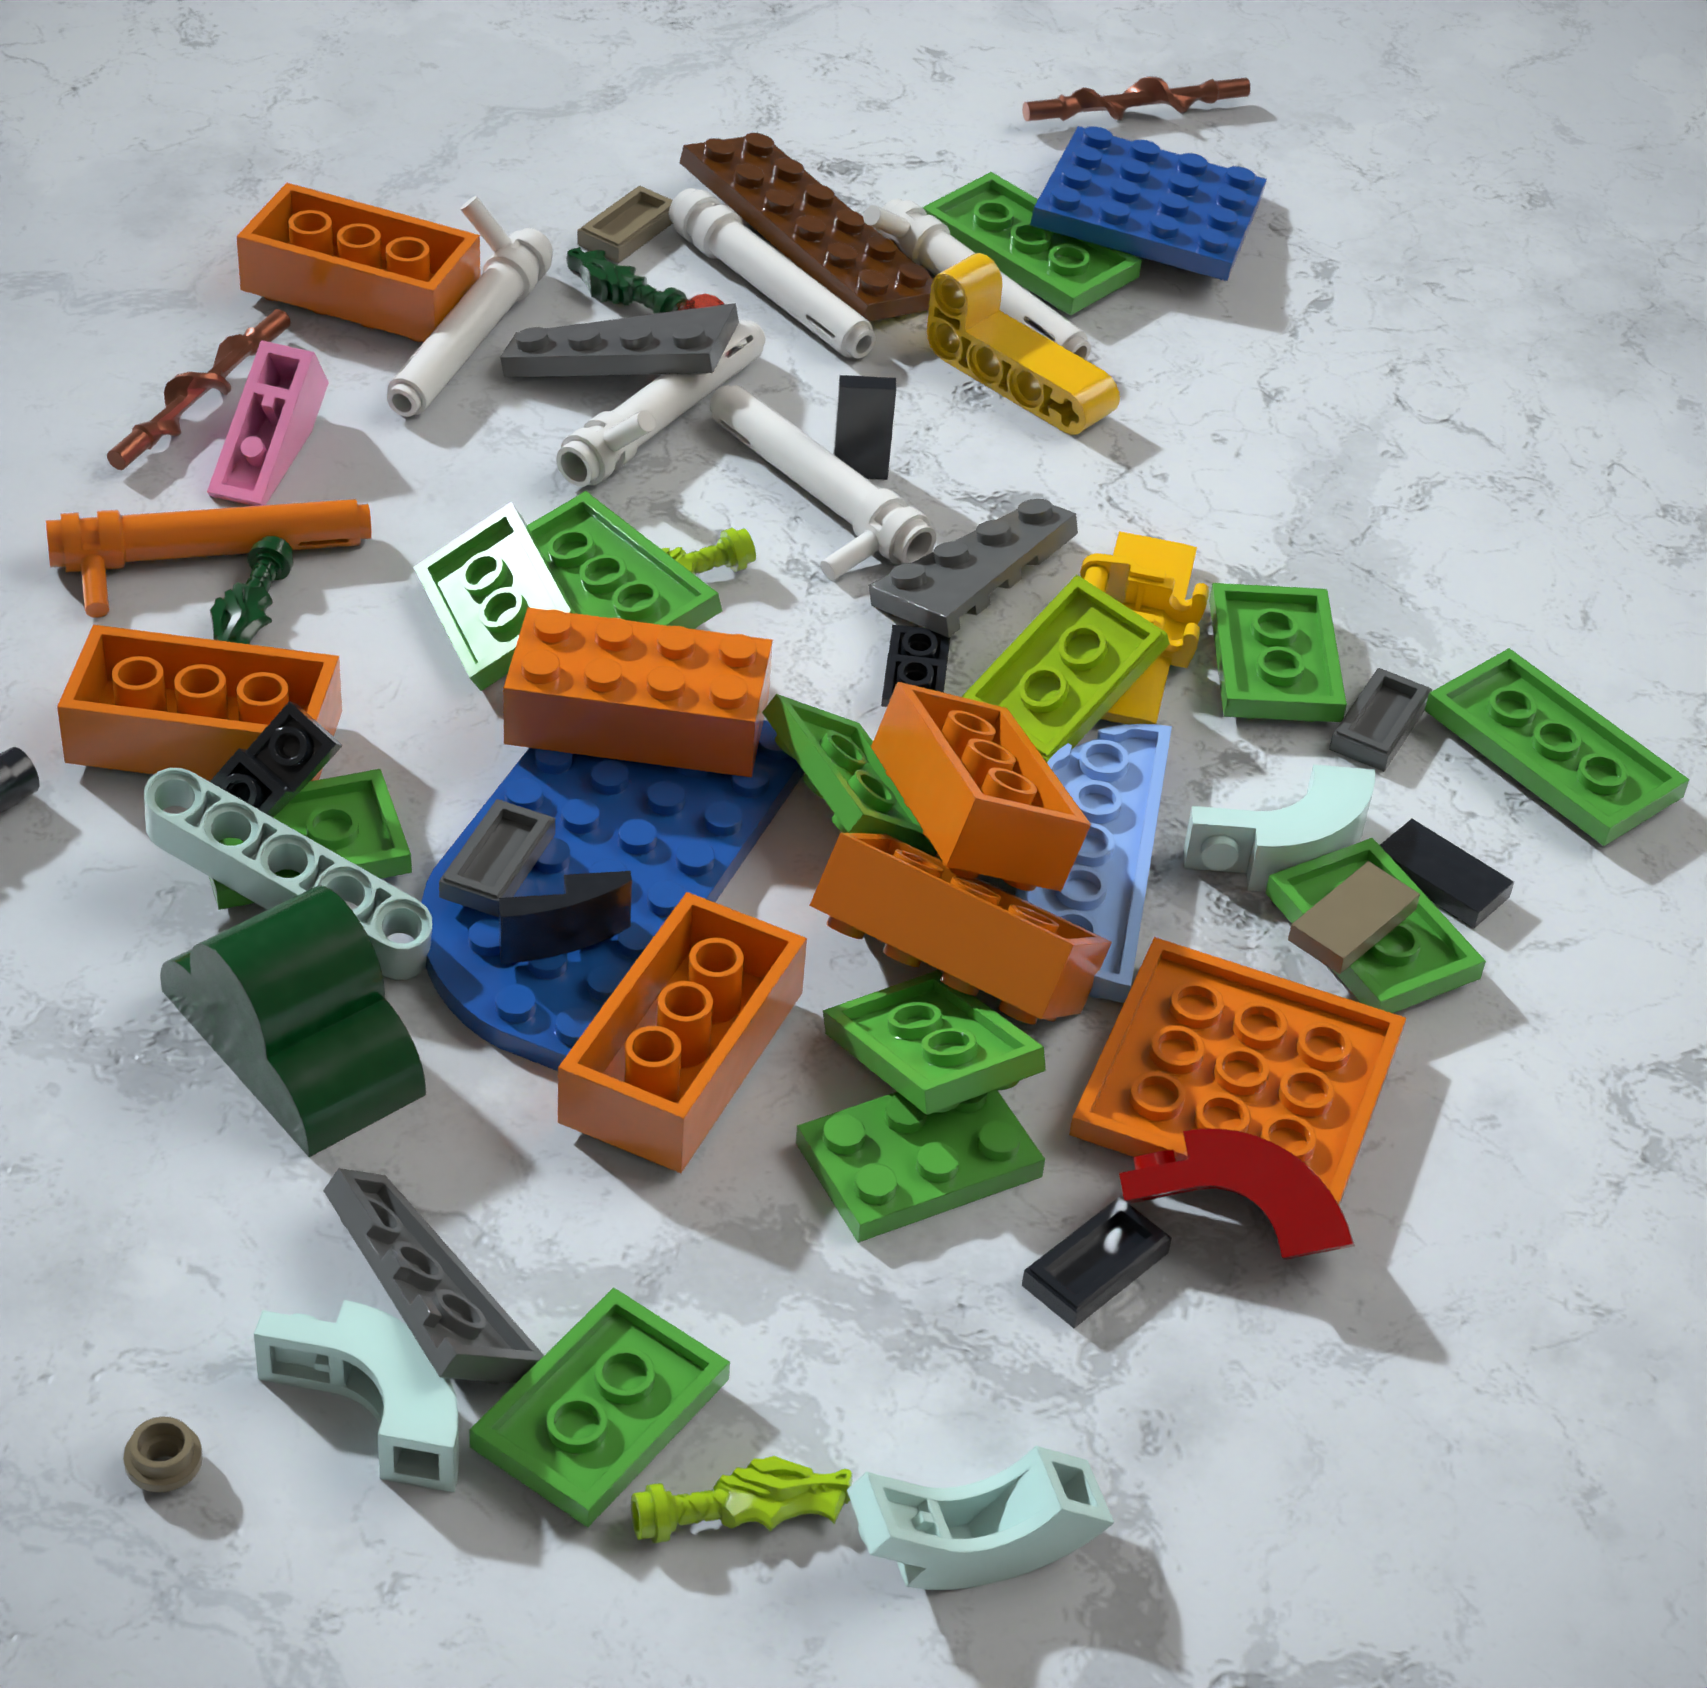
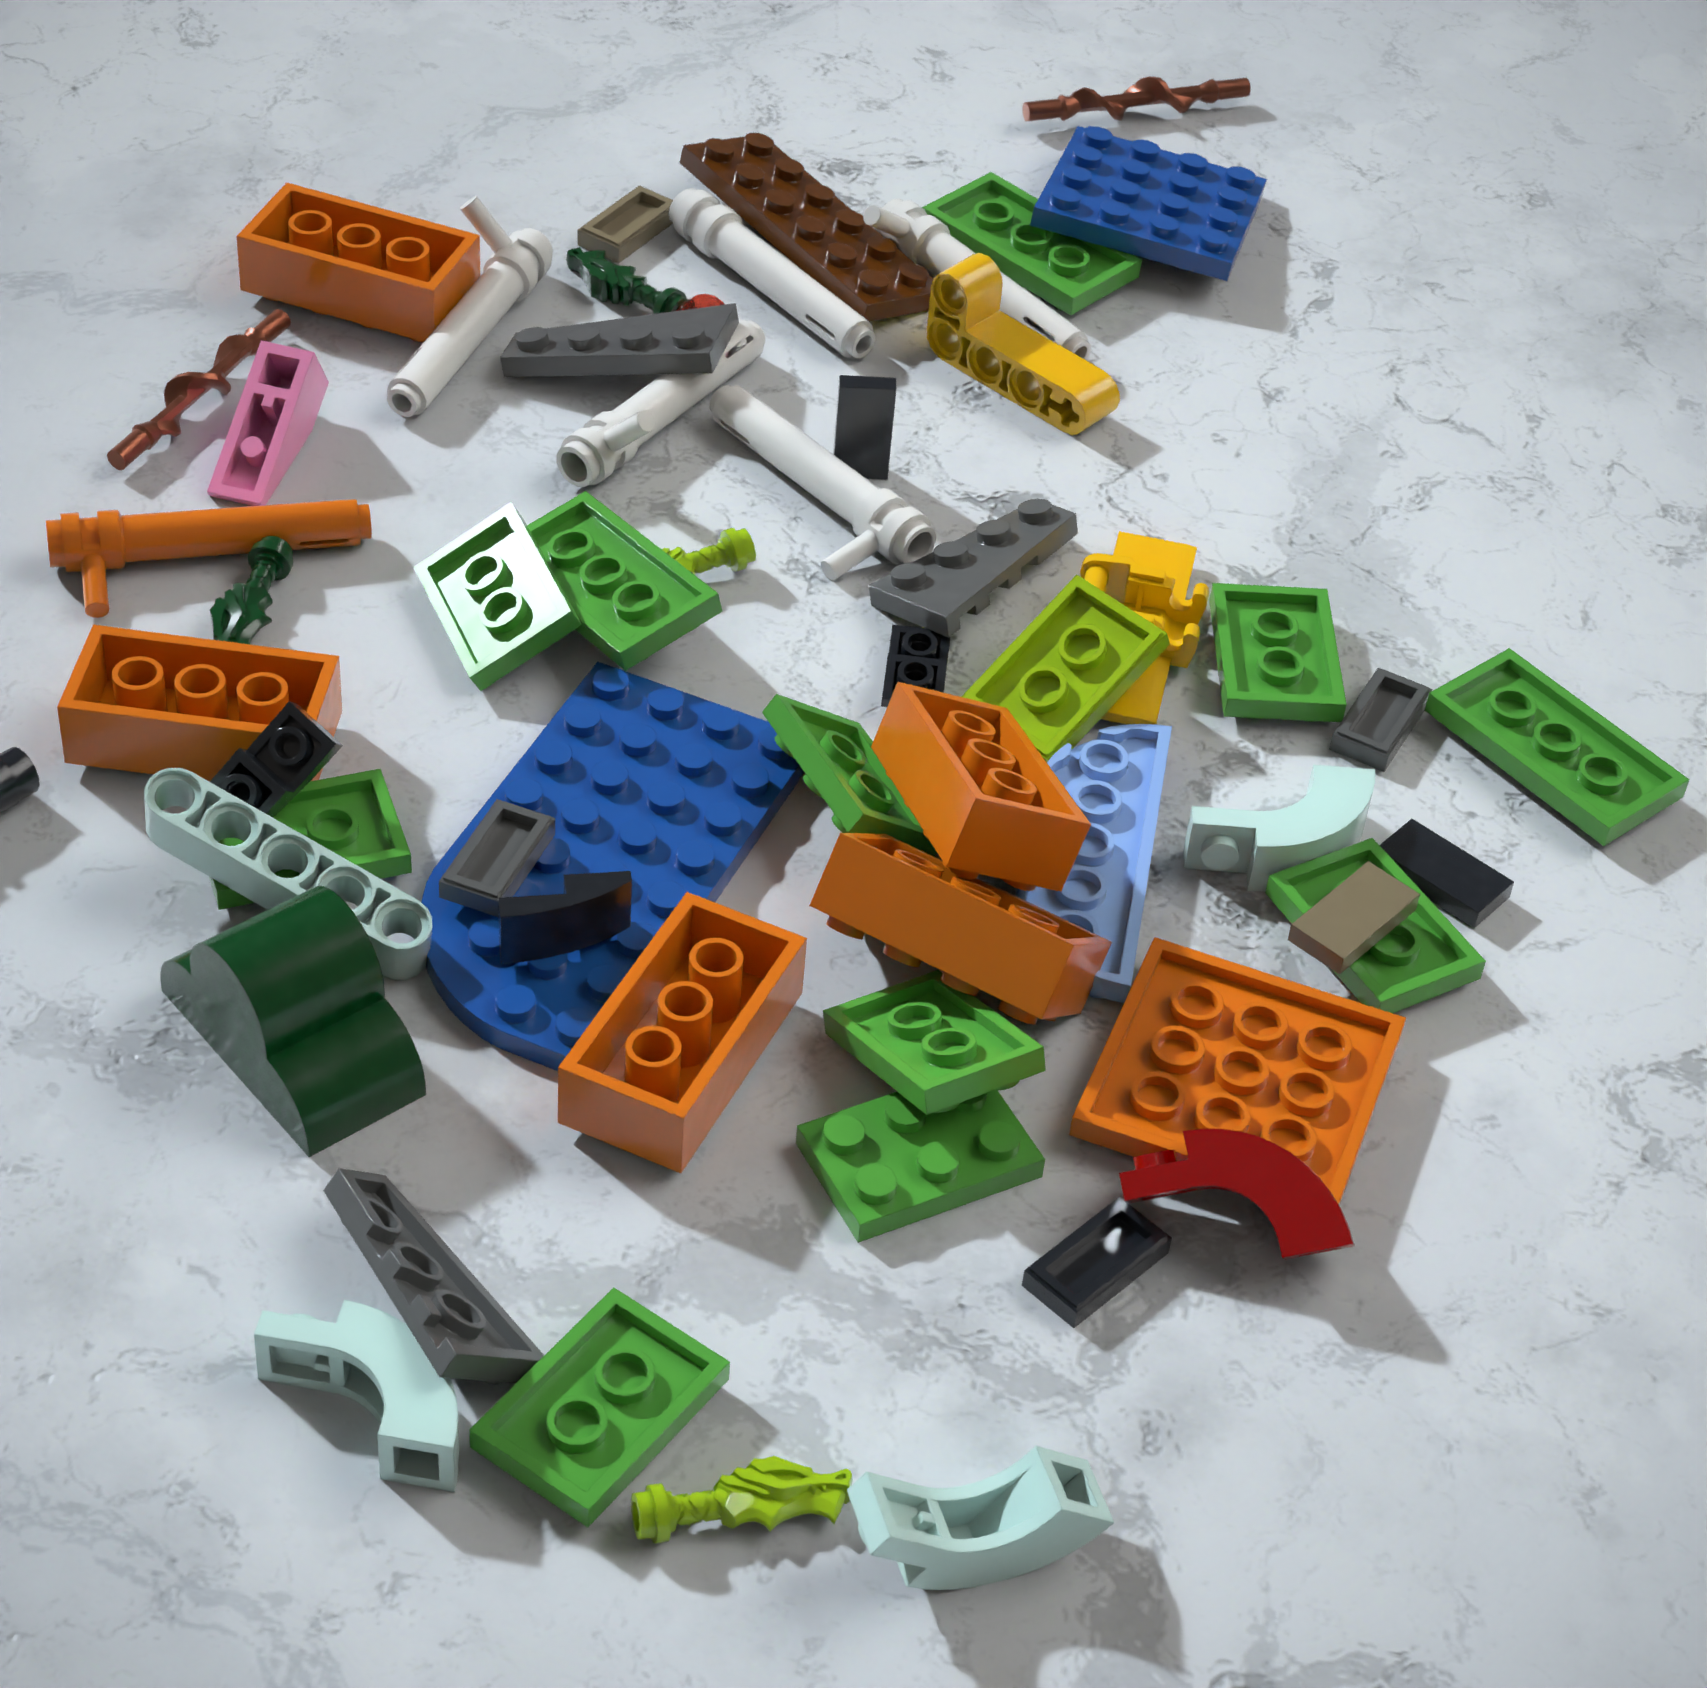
dark tan plate [123,1416,203,1492] -> none
orange brick [503,607,773,777] -> none

